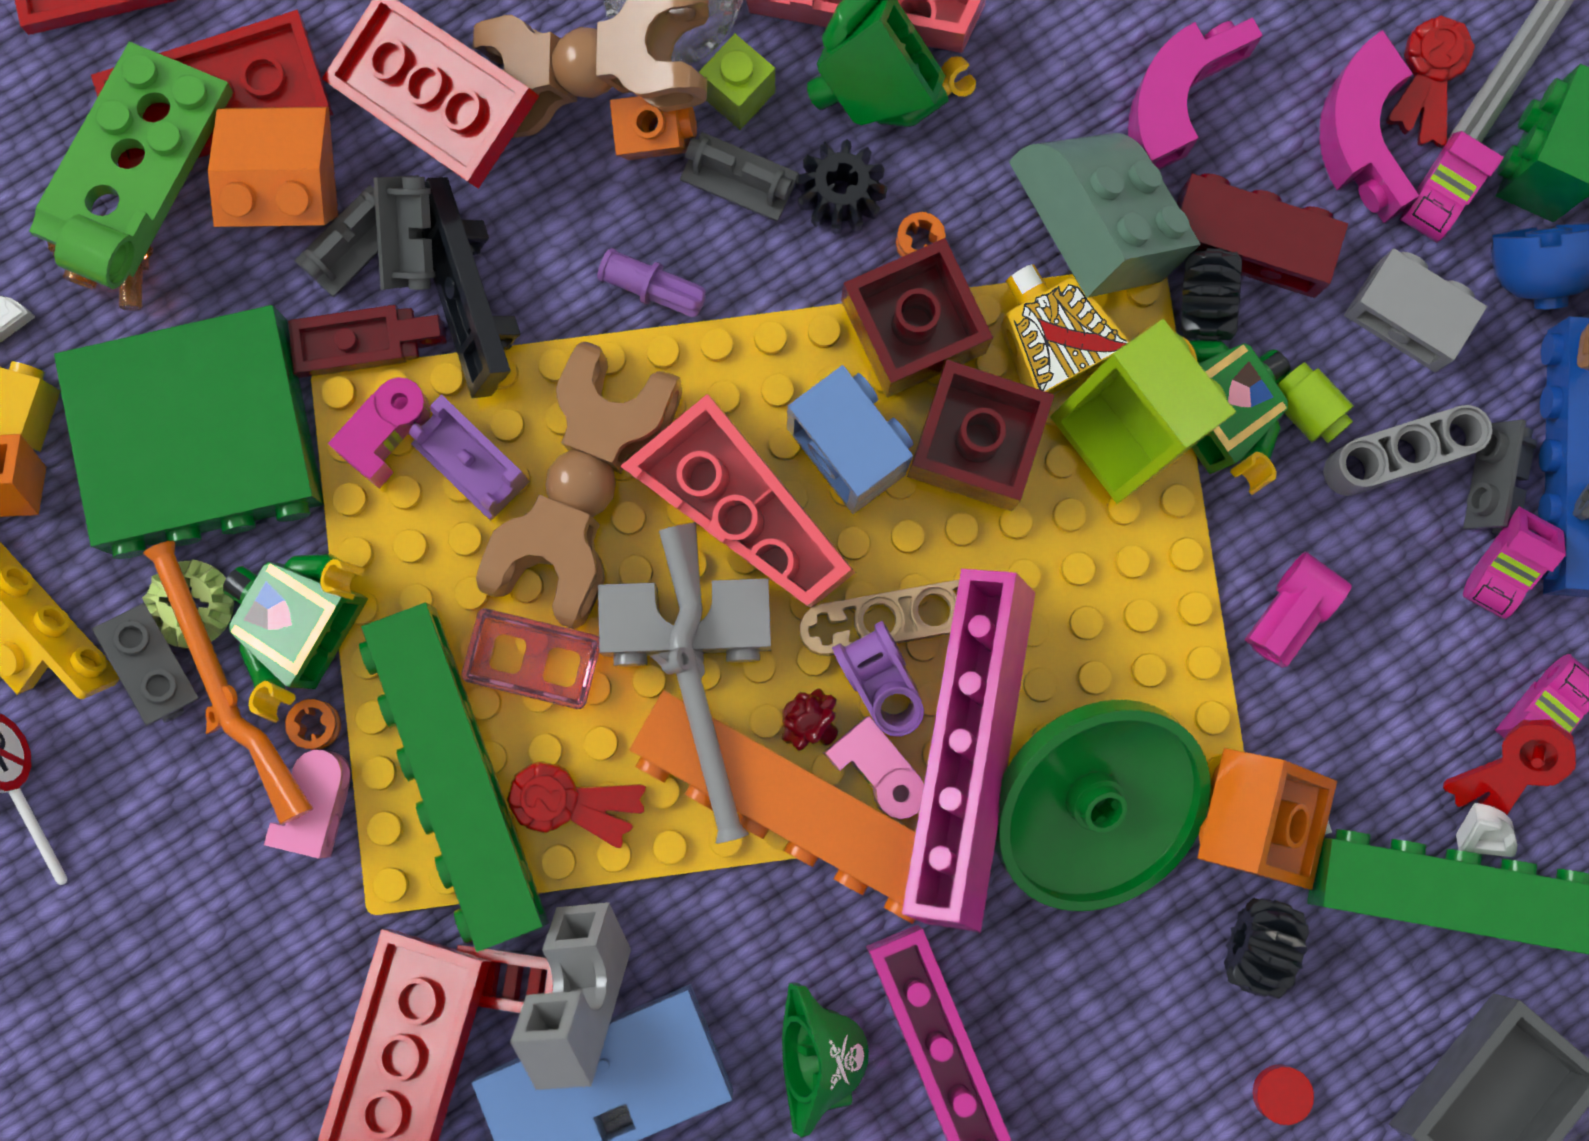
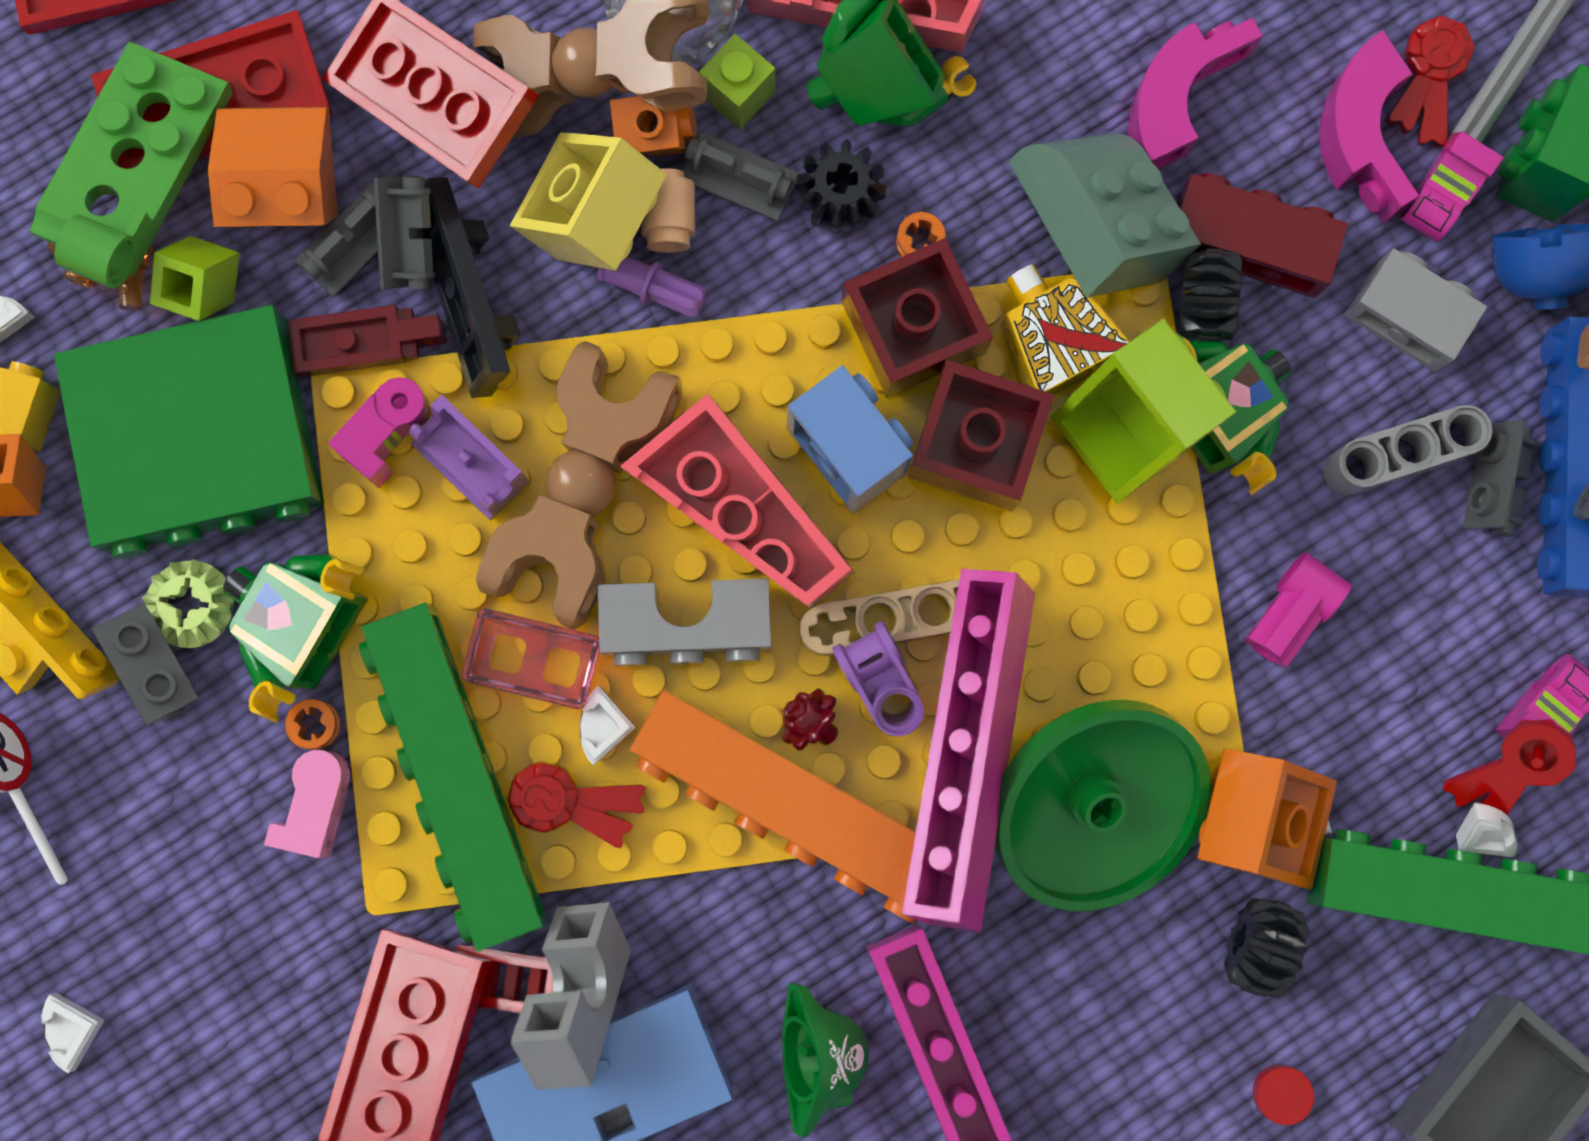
orange piece [143,540,313,825] -> none
light grey piece [650,522,749,844] -> none
bright pink leg [823,716,924,819] -> none
lime brick [1278,362,1354,444] -> none
dark pink leg [1463,506,1566,619] -> none
none -> white tile [41,993,105,1073]
none -> lime brick [150,236,240,321]
none -> light yellow brick [510,132,667,271]
none -> white tile [580,686,636,766]
none -> light nougat brick [641,168,695,253]

